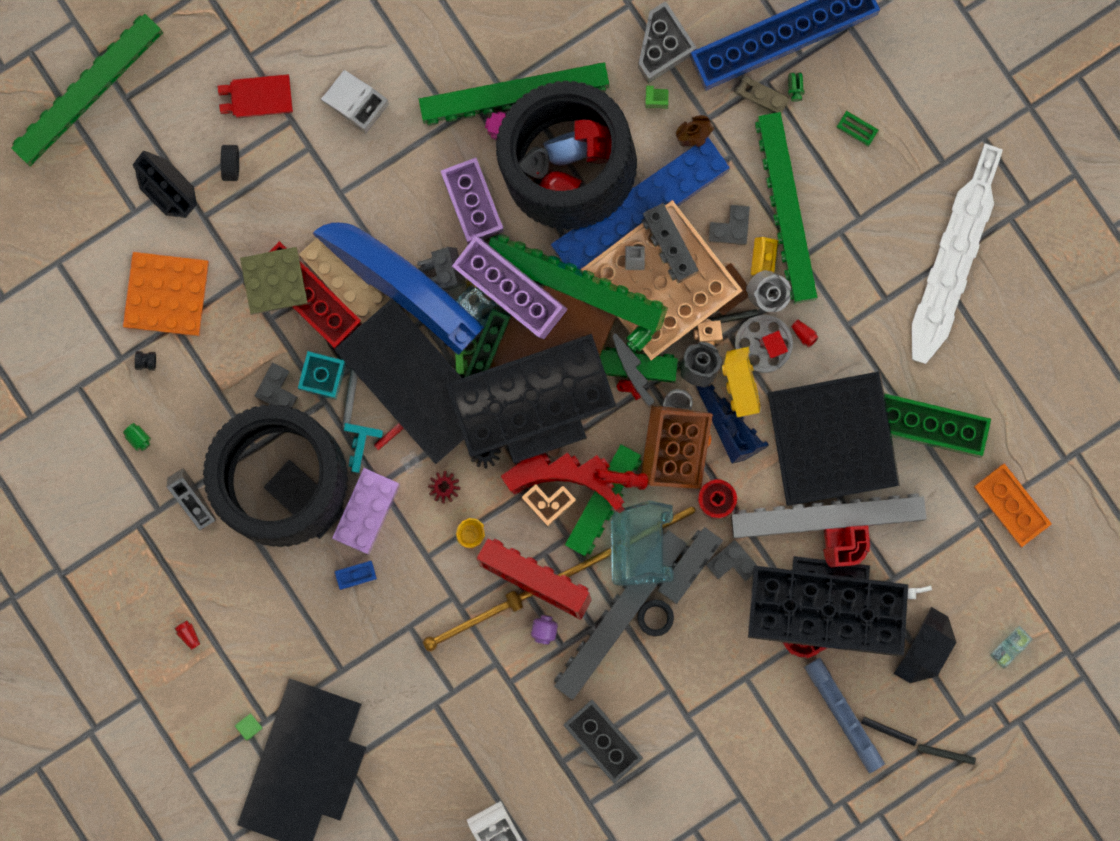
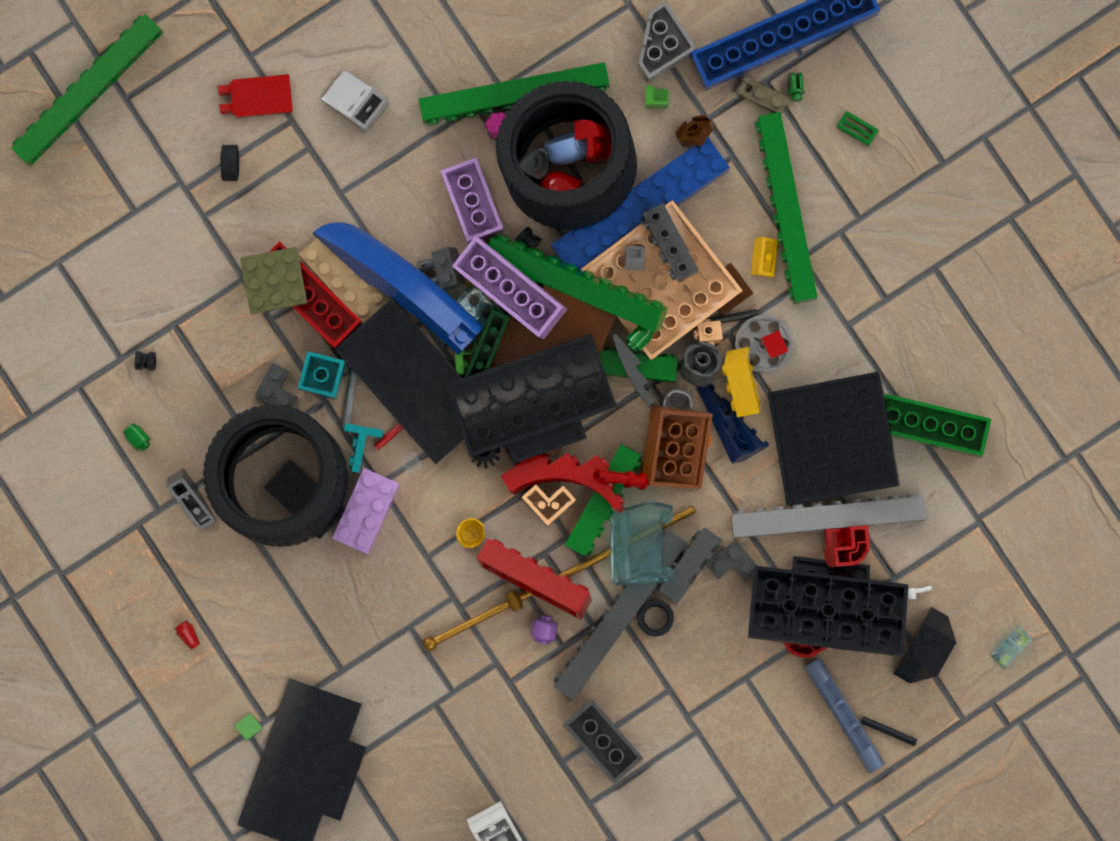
orange plate [123,252,209,337] -> none
black wedge [133,151,197,218] -> none
blue plate [334,561,377,590] -> none
dark red gear [428,471,461,504] -> none
red arm [616,380,641,401] -> none
red brick [698,479,737,519] -> none
dark grey plate [709,205,750,245] -> none
light grey brick [746,270,791,312] -> none
red cone [791,319,819,348] -> none
white plate [912,144,1003,364] -> none
pearl dark grey bar [917,744,976,765] -> none
orange plate [974,463,1052,548] -> none
none -> black wheel [515,226,542,249]

